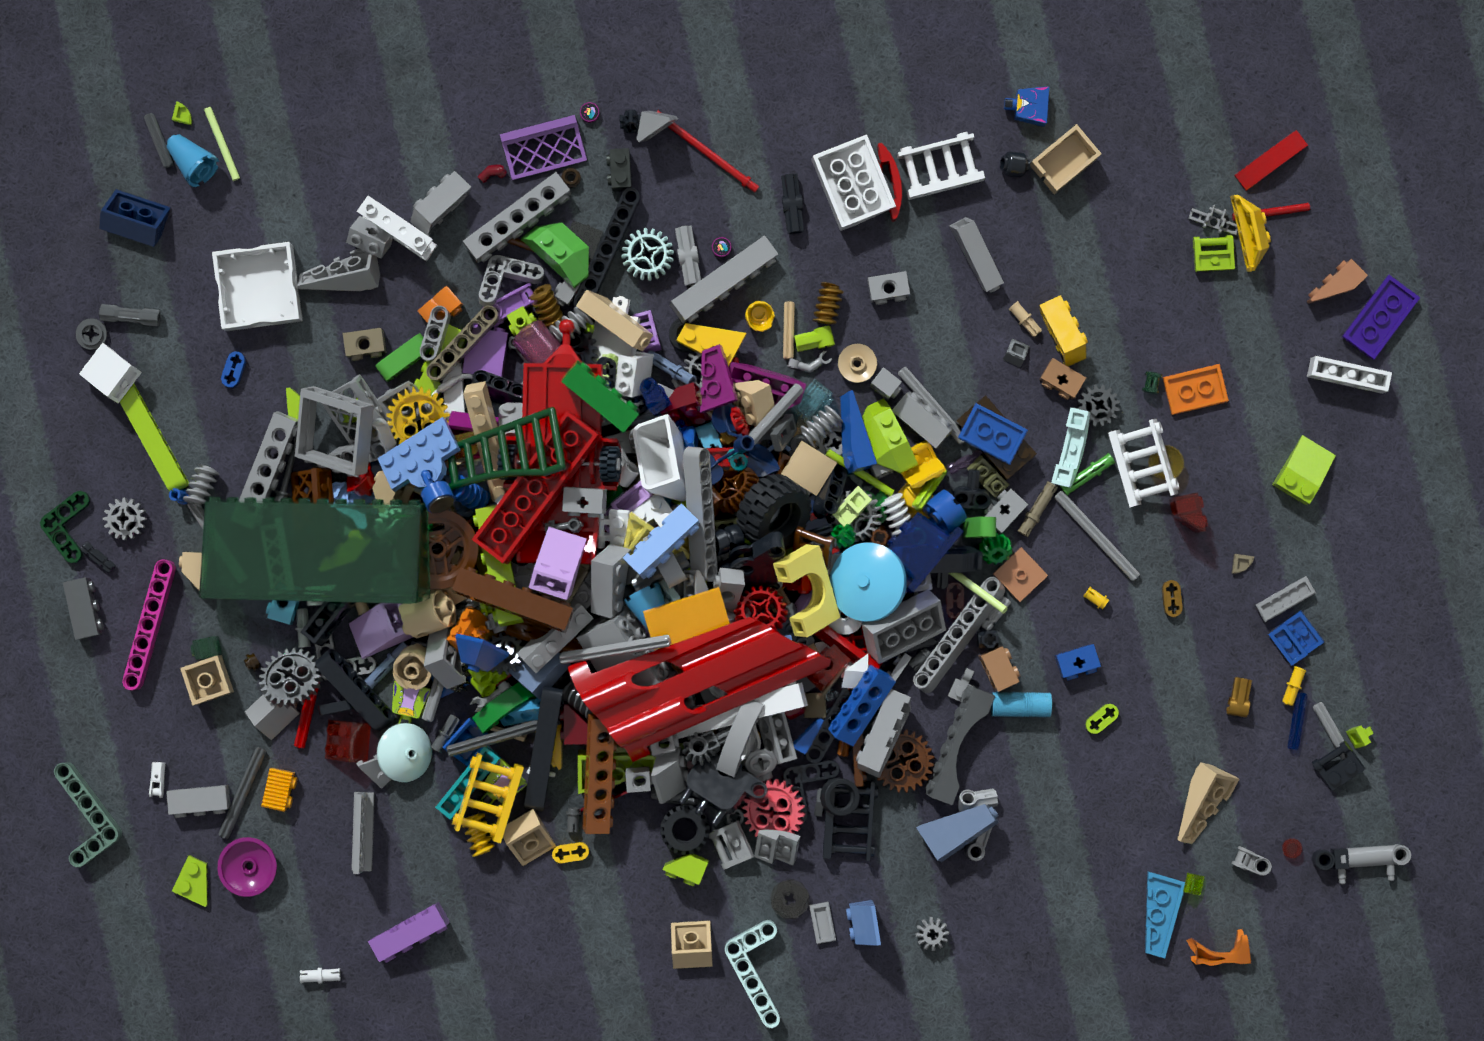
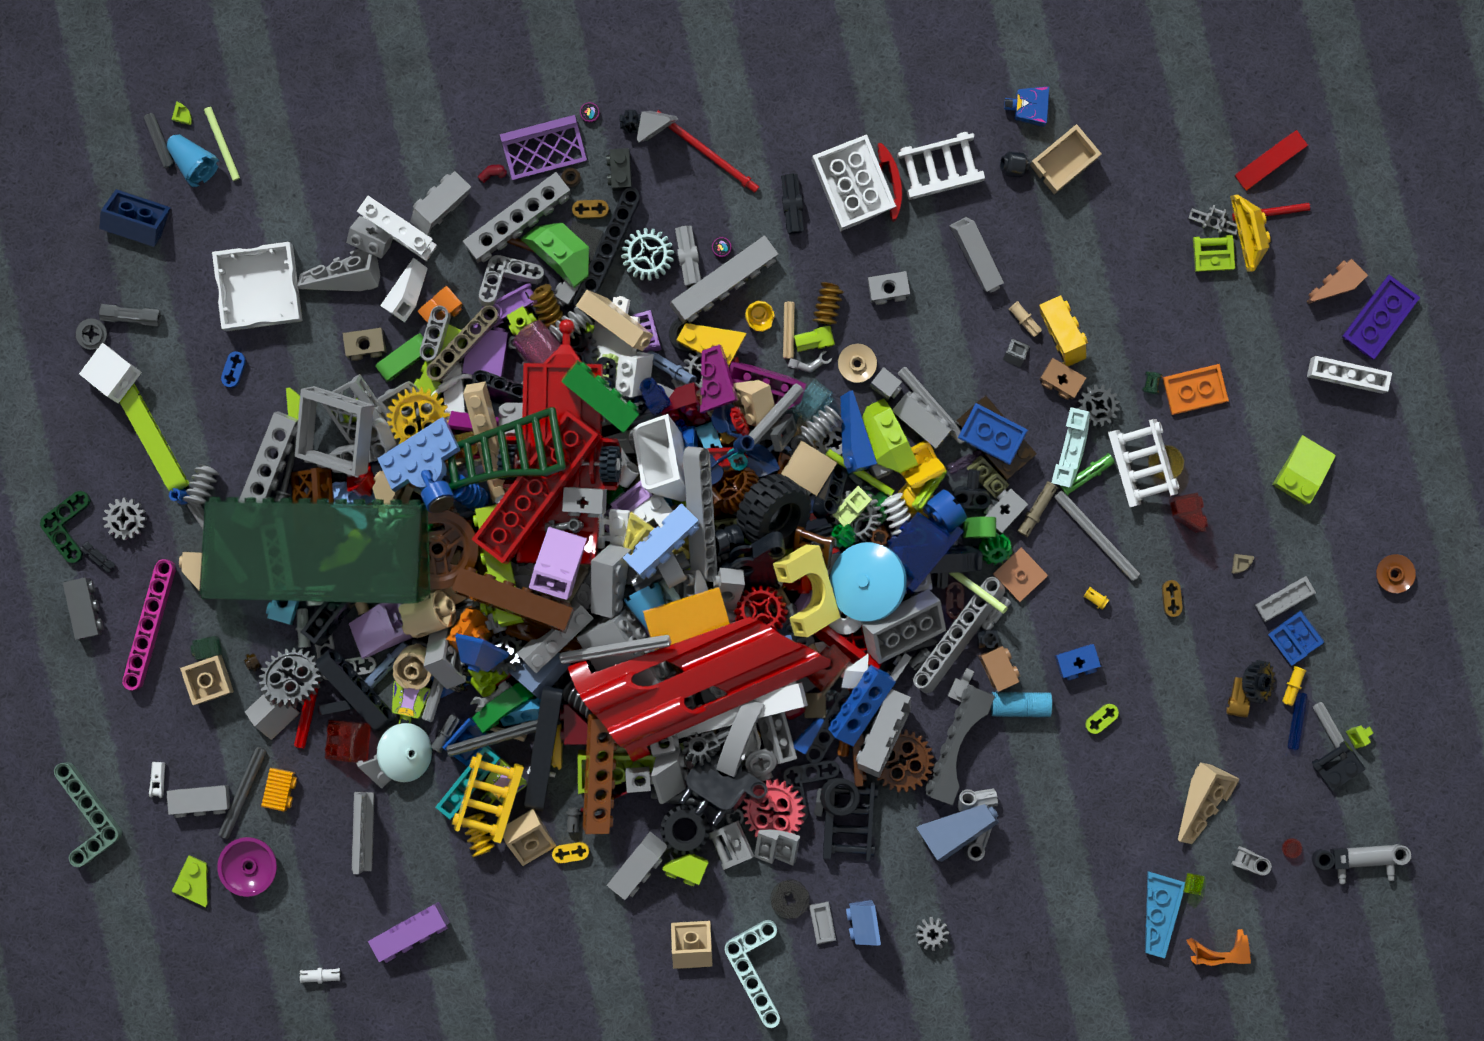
none -> white slope [380,258,428,322]
none -> pearl gold beam [572,200,609,219]
none -> light grey wedge [607,832,667,900]
none -> black gear [1242,660,1276,704]
none -> dark orange dish [1376,554,1416,593]

